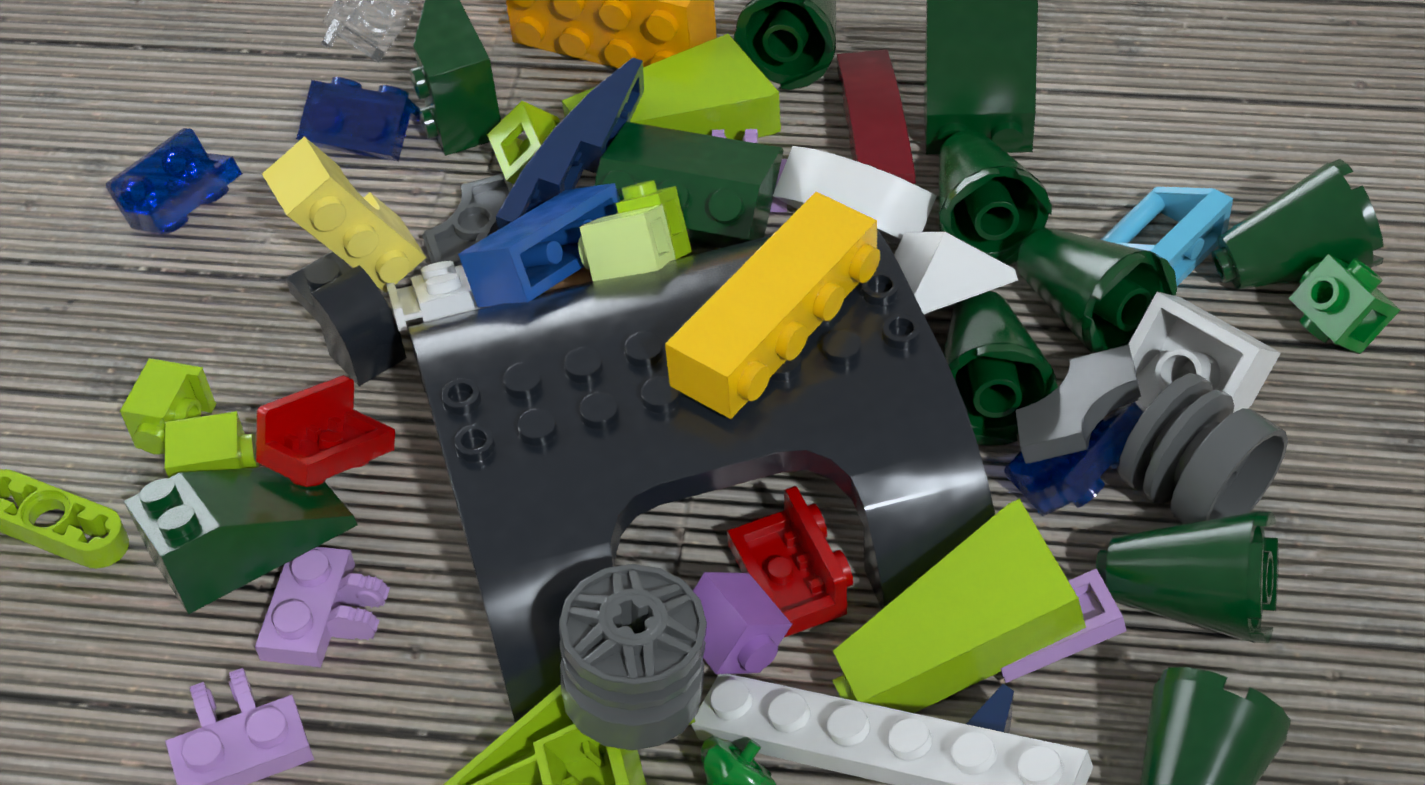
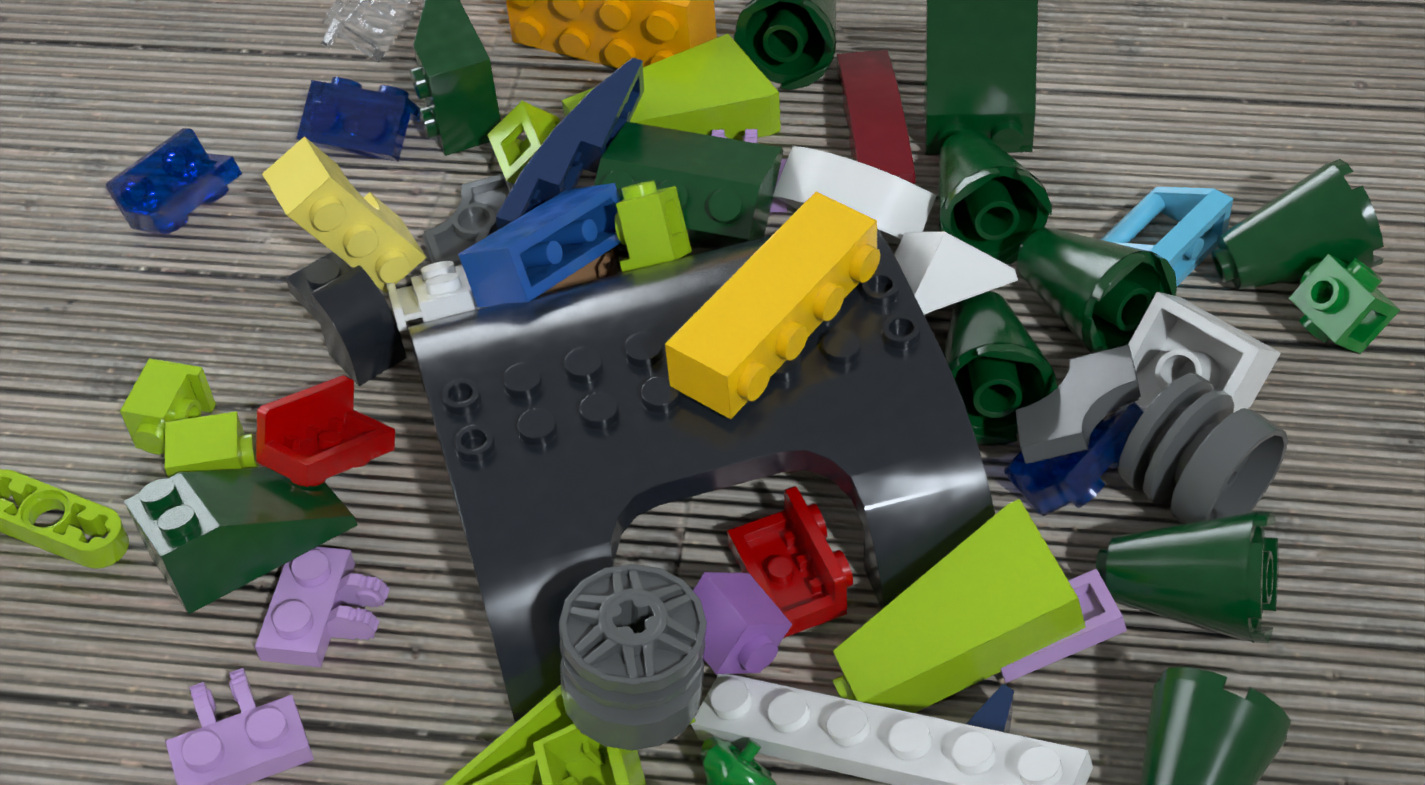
yellowish green brick [578,204,676,281] -> none

